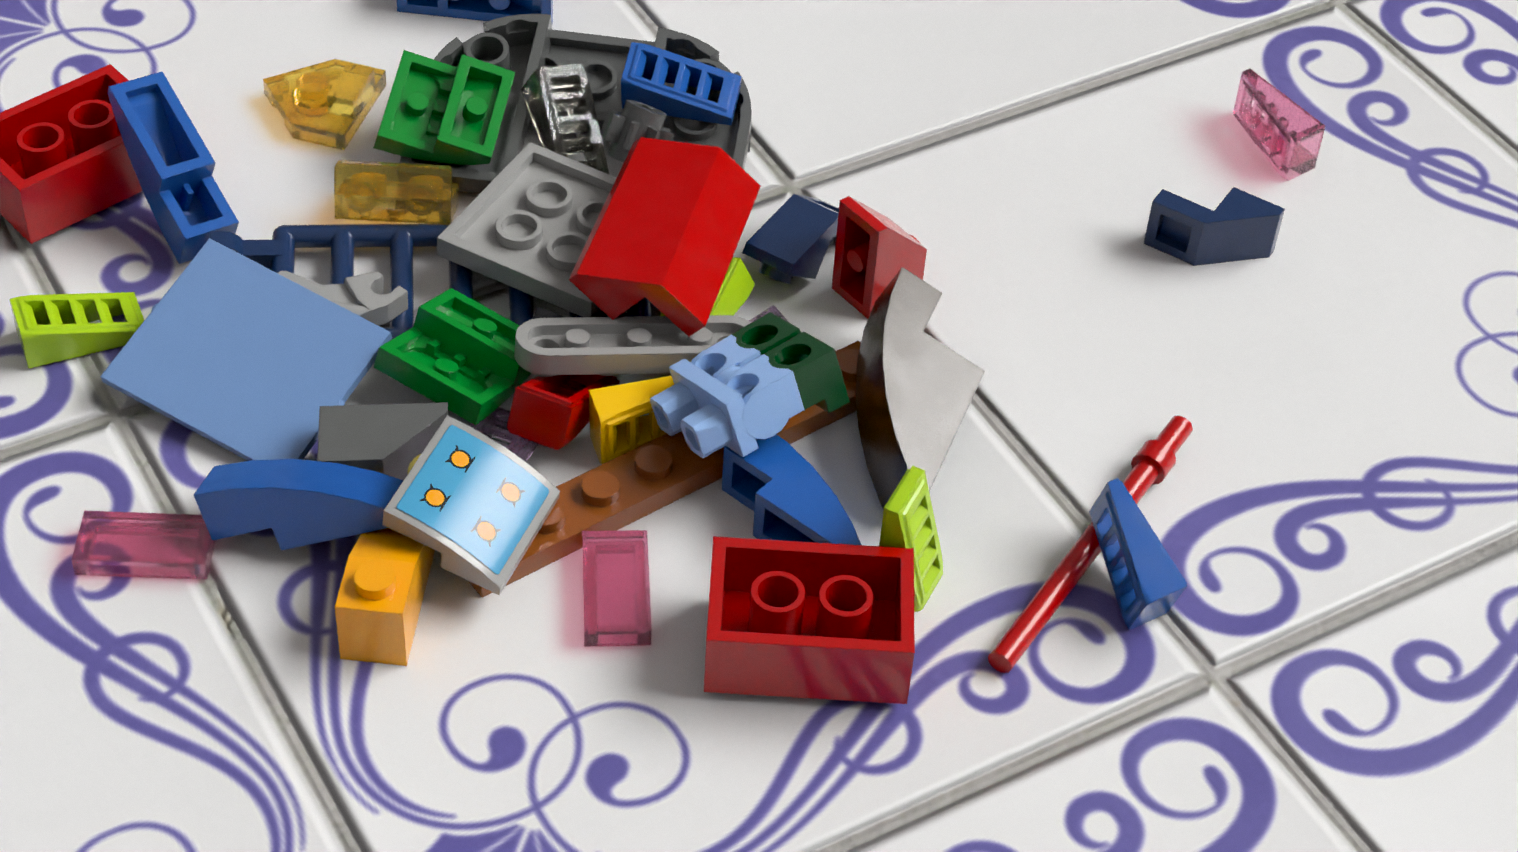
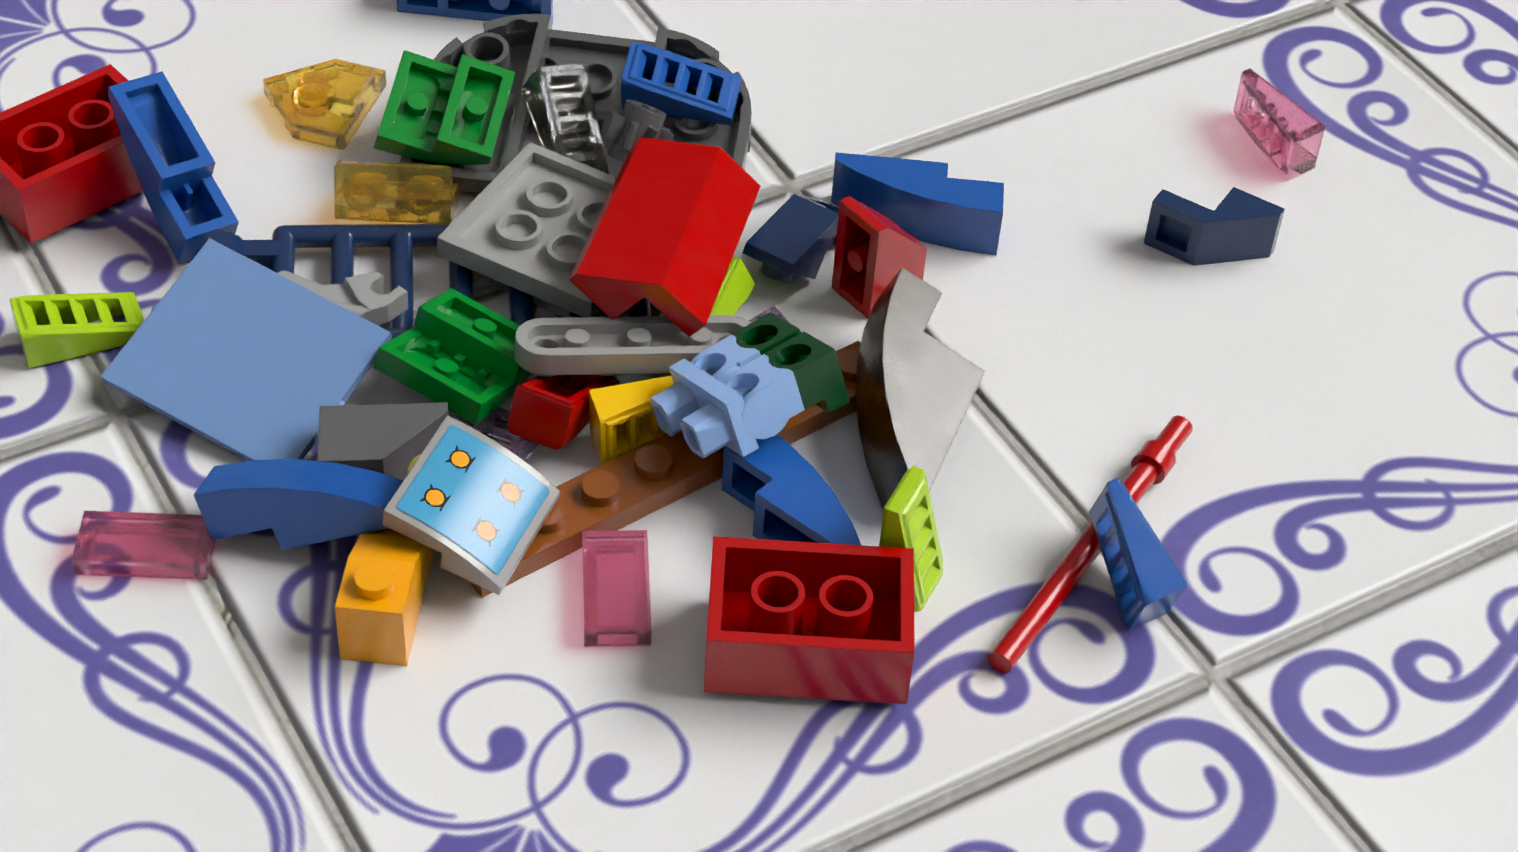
none -> blue slope [831,152,1004,255]

